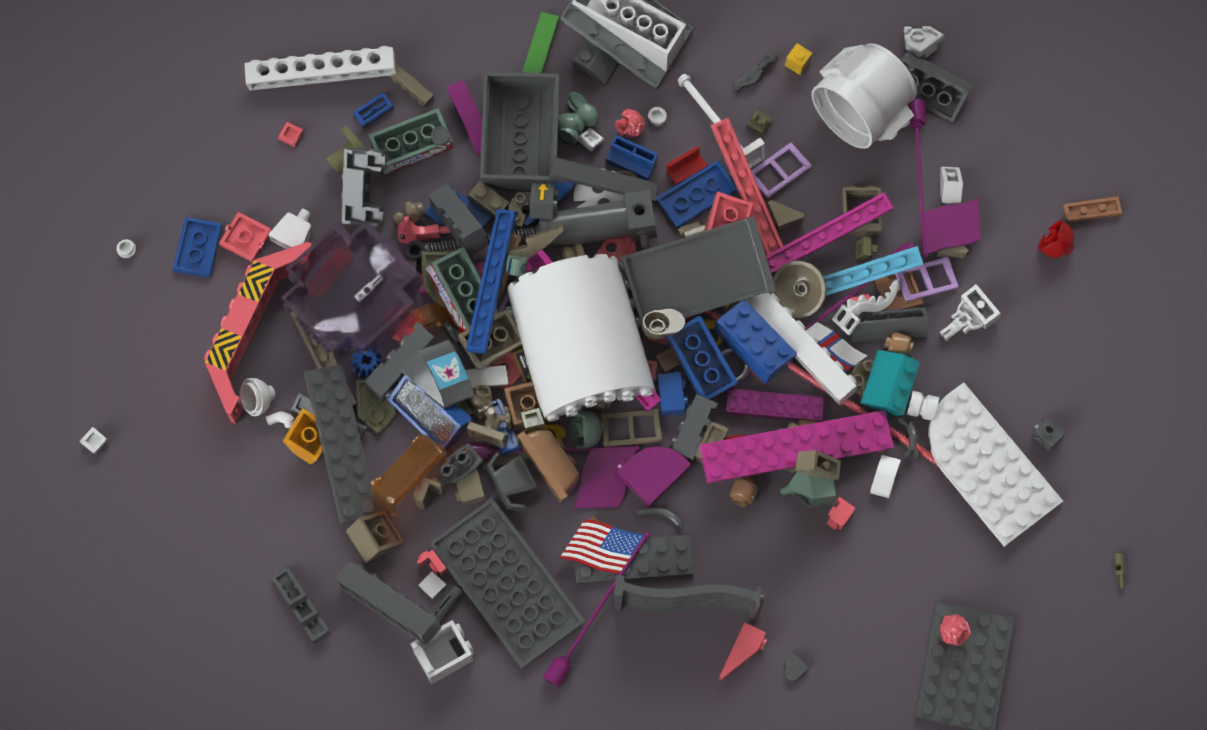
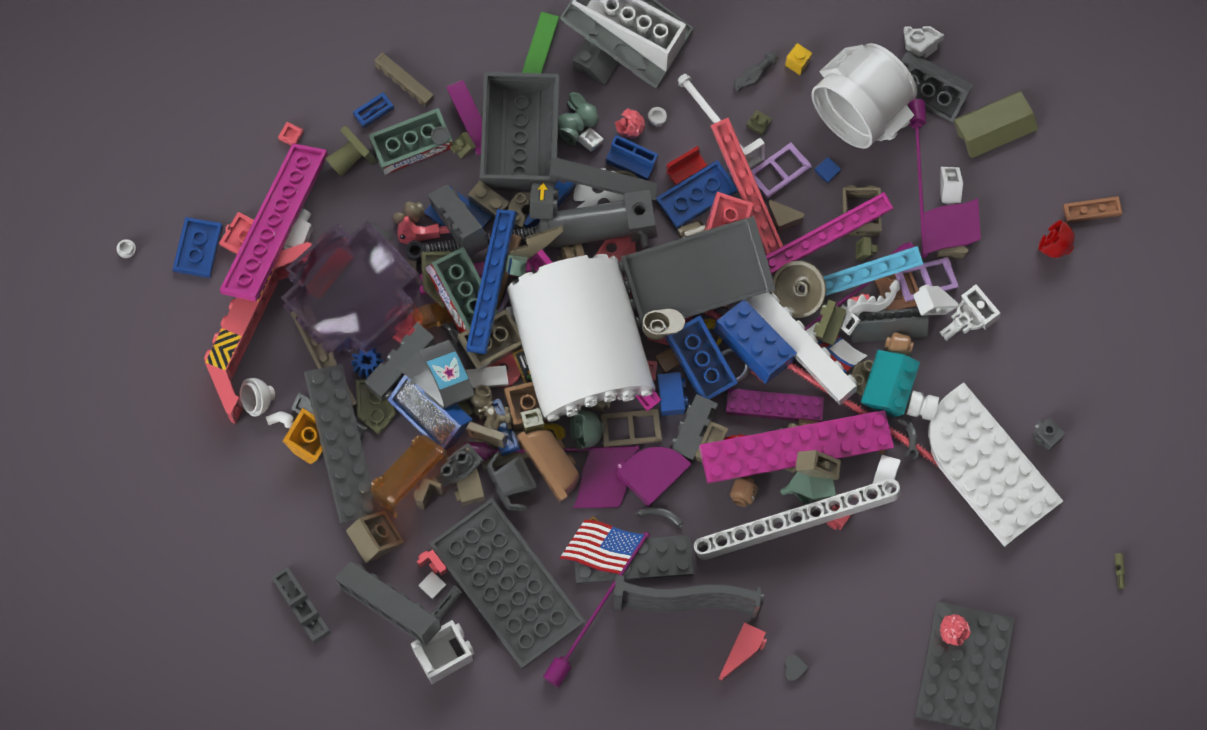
white plate [80,427,108,455] -> none
white brick [245,46,396,91] -> none
bracket [341,147,387,227] -> none
white pin [354,274,383,303] -> none
none -> dark pink plate [220,143,328,302]
none -> olive tile [450,132,476,159]
none -> white beam [694,479,901,560]
none -> olive bracket [813,300,846,345]
none -> blue tile [814,157,841,184]
none -> white slope [913,284,959,315]
none -> olive slope [954,91,1038,158]

